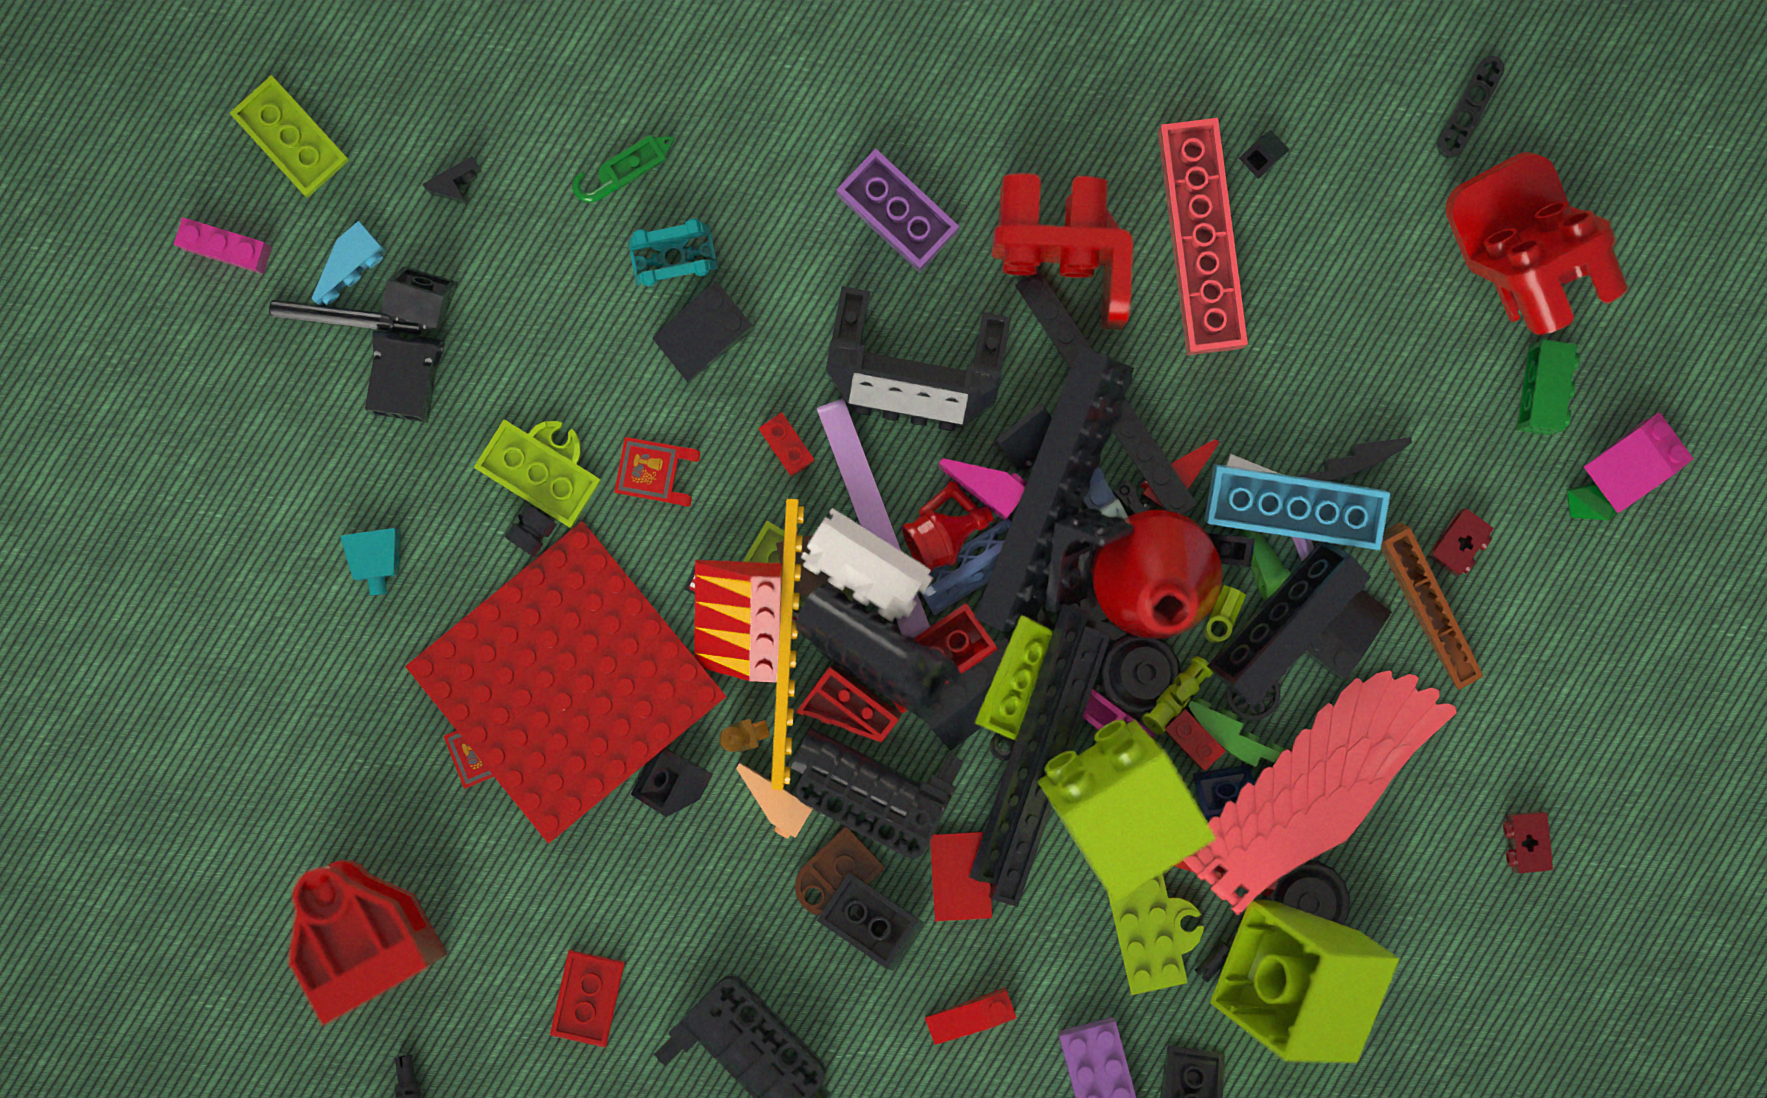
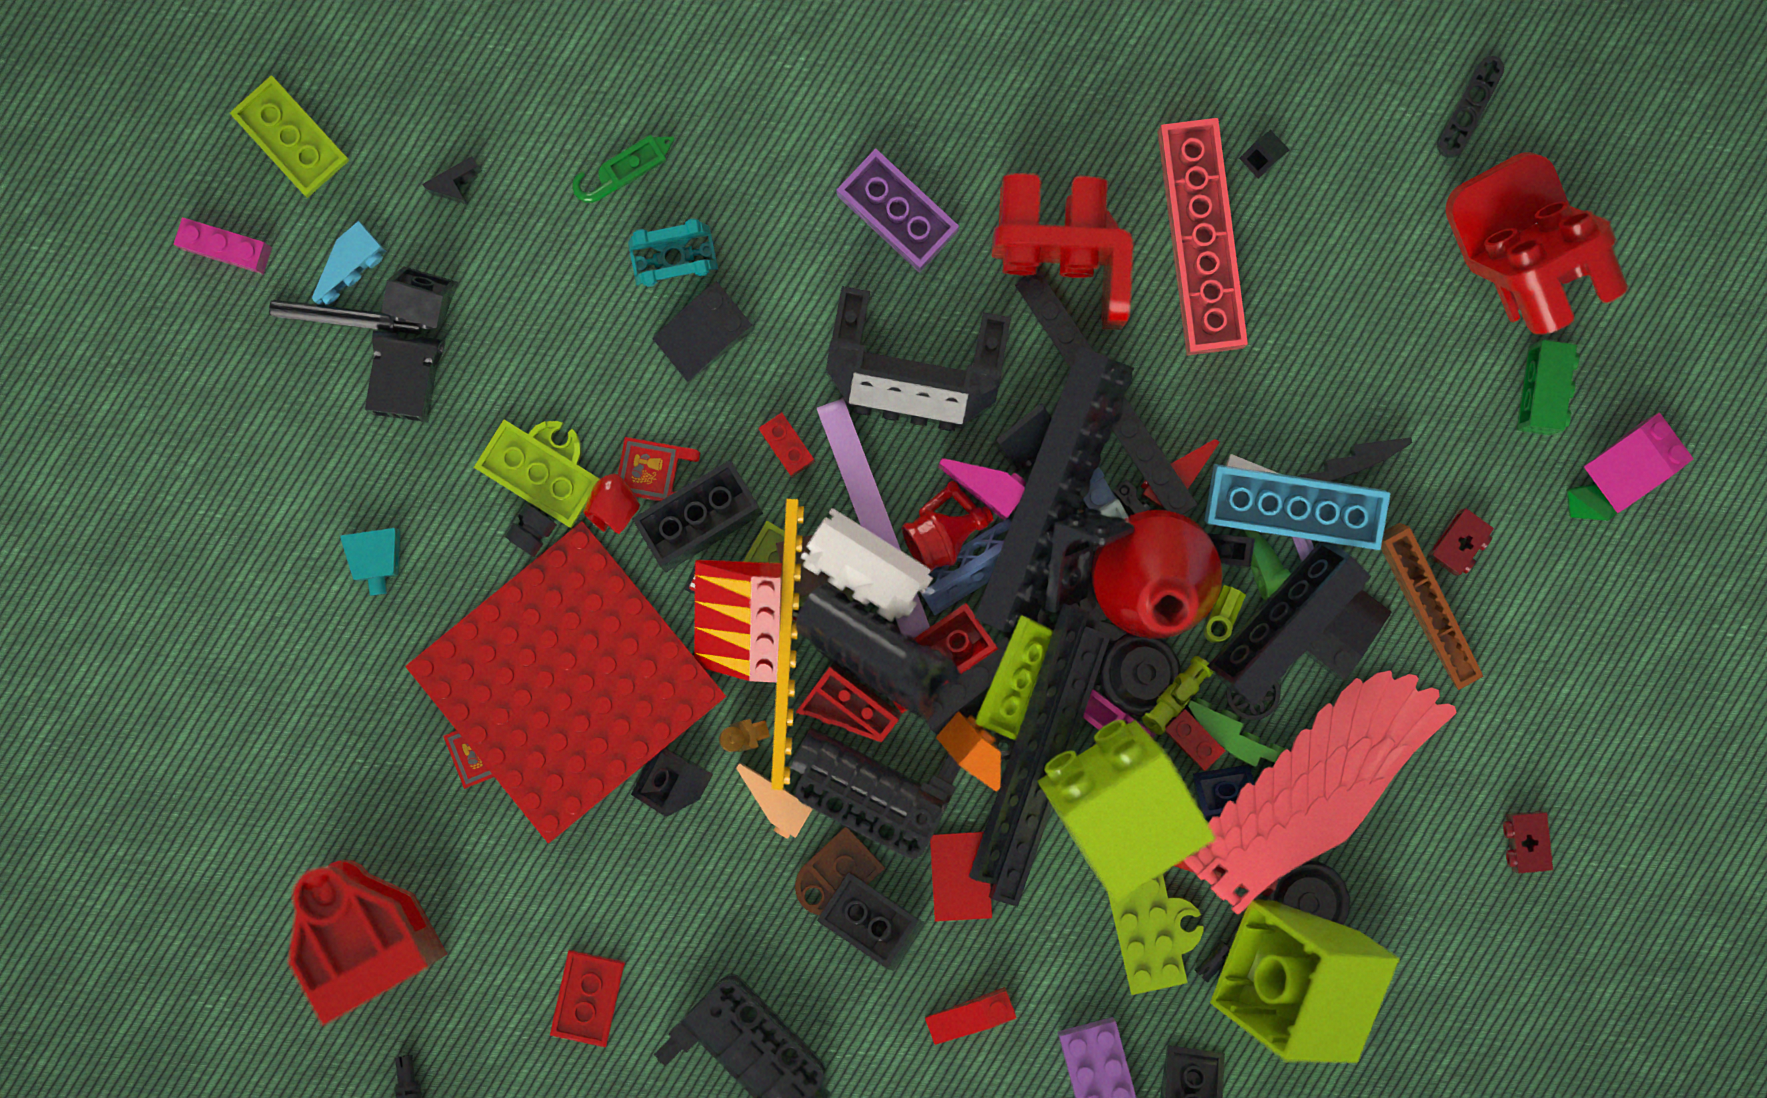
none -> red piece [583,473,640,534]
none -> black slope [632,459,763,573]
none -> orange slope [936,711,1001,792]

